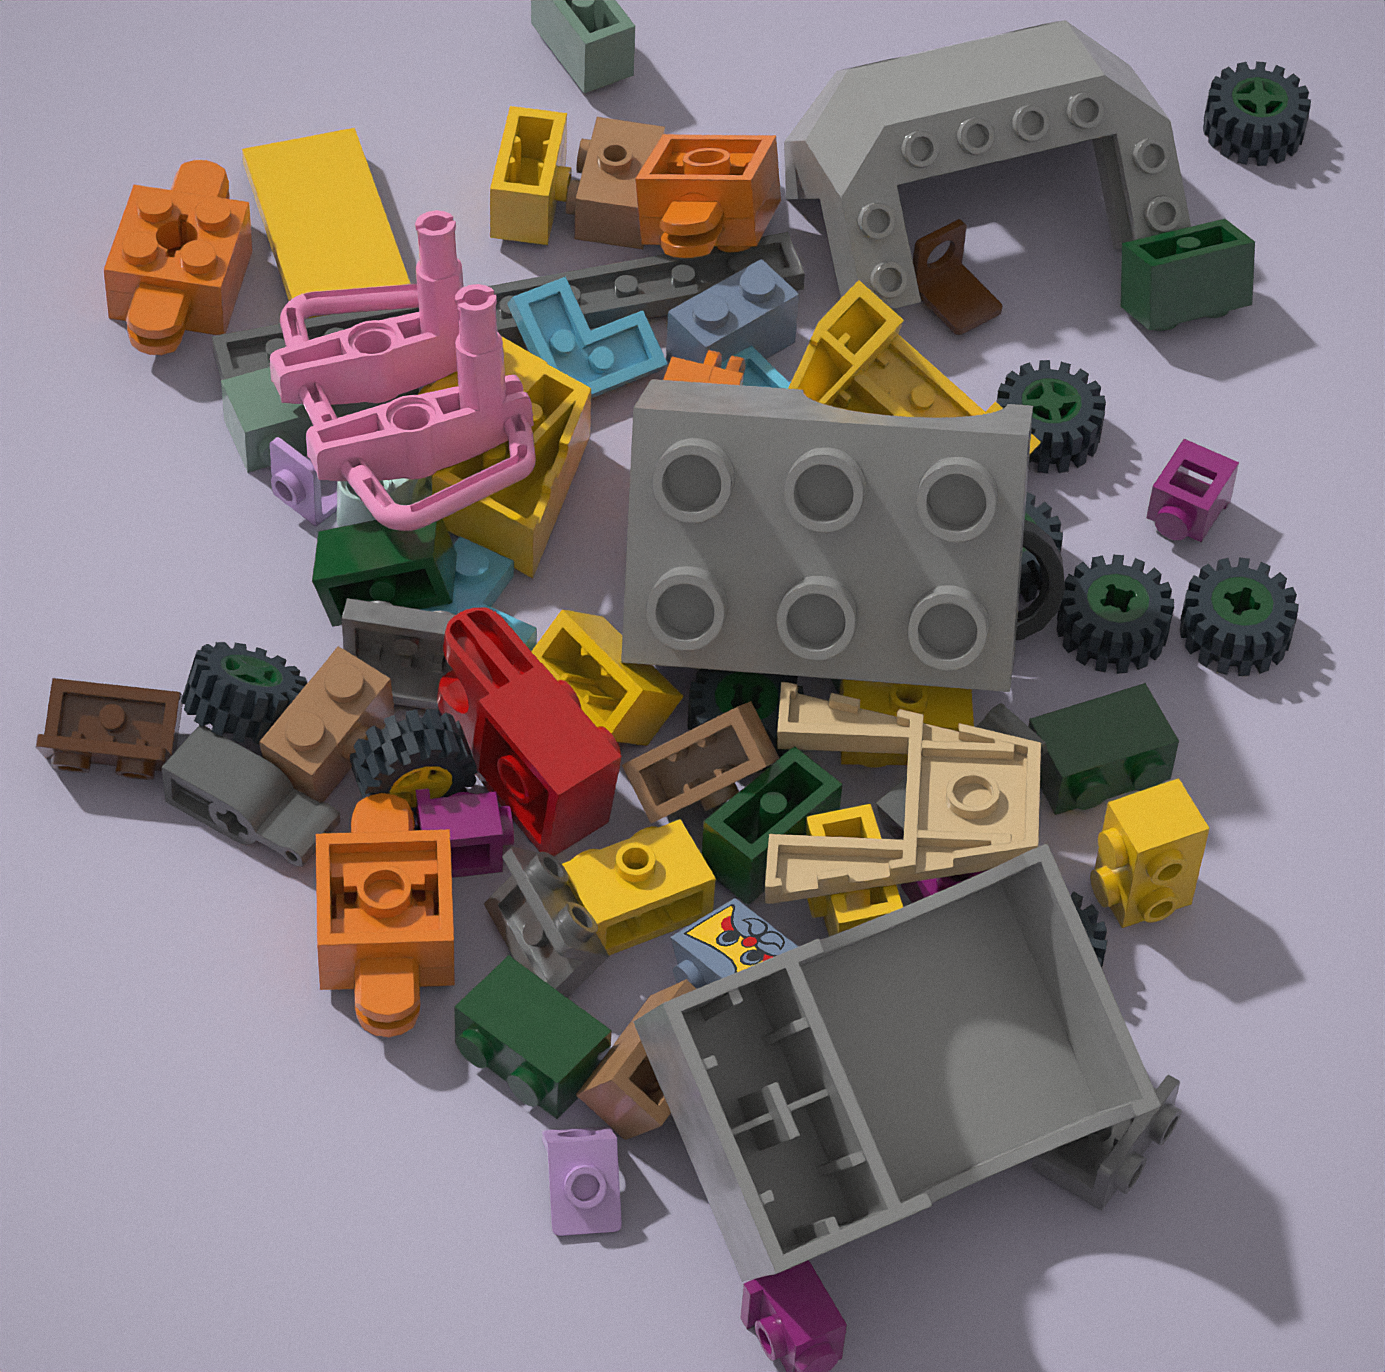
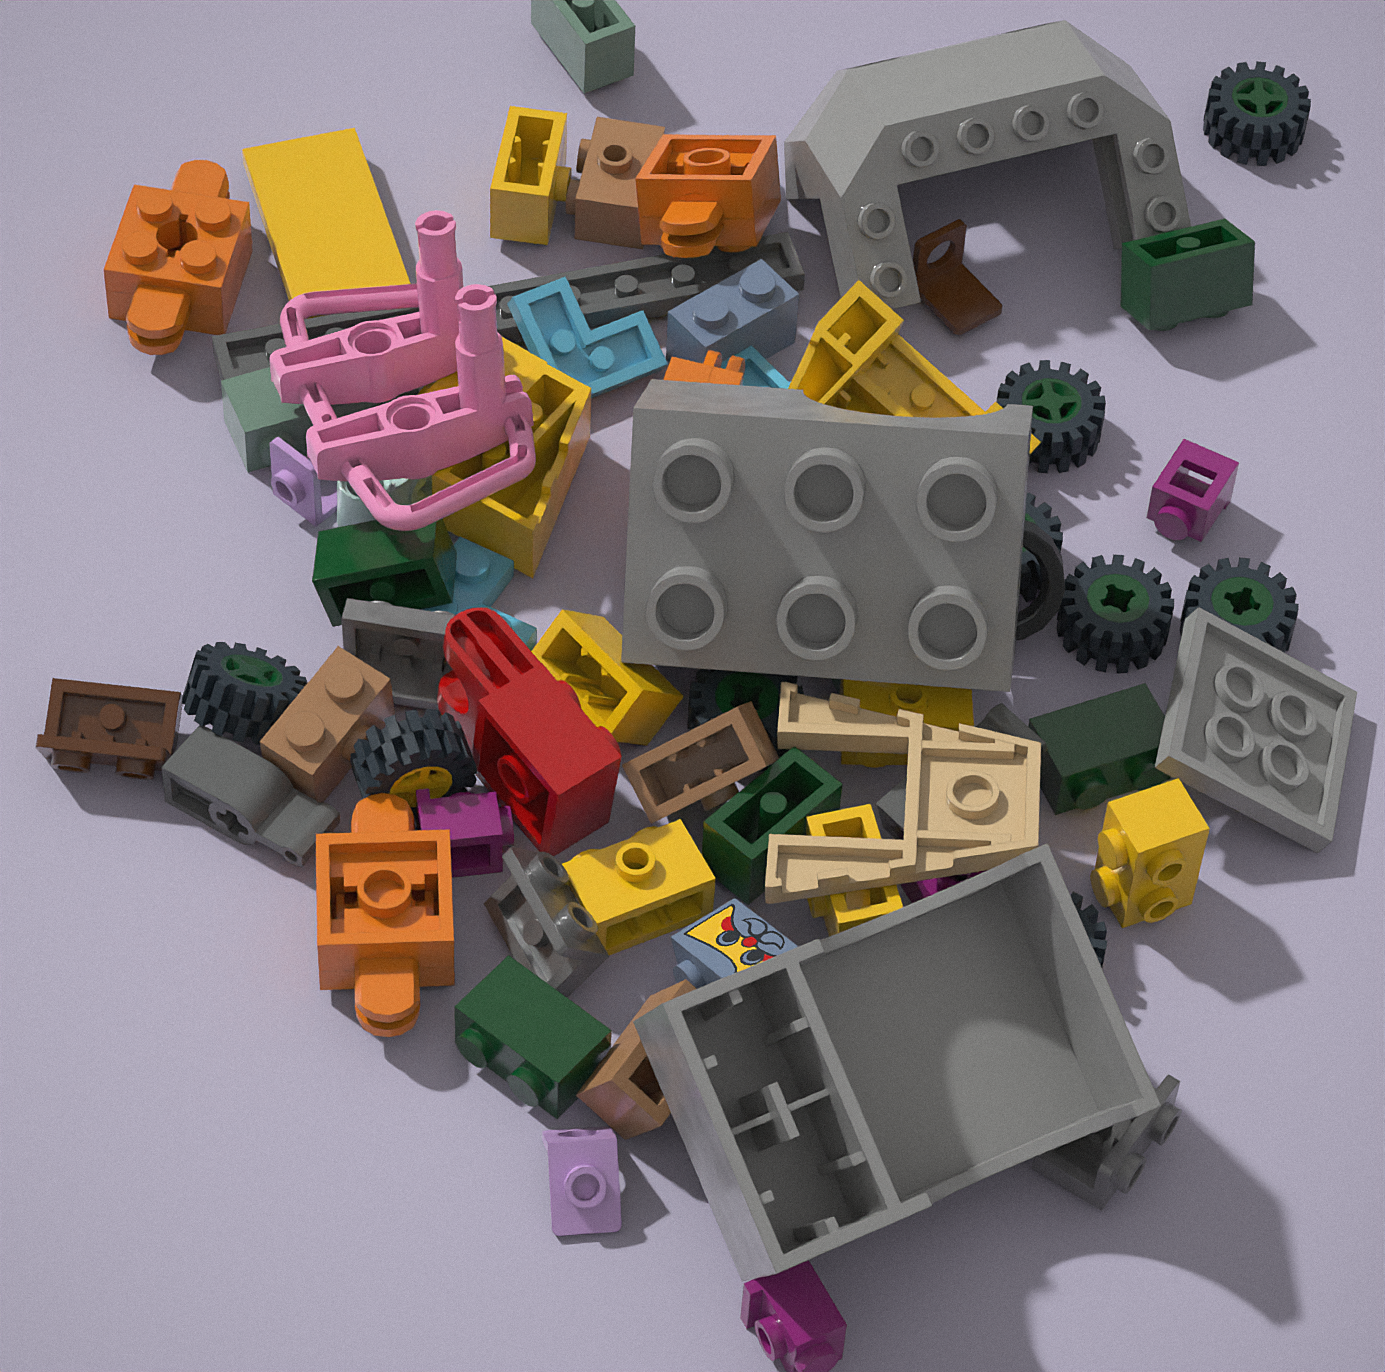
none -> light grey plate [1155,607,1357,853]

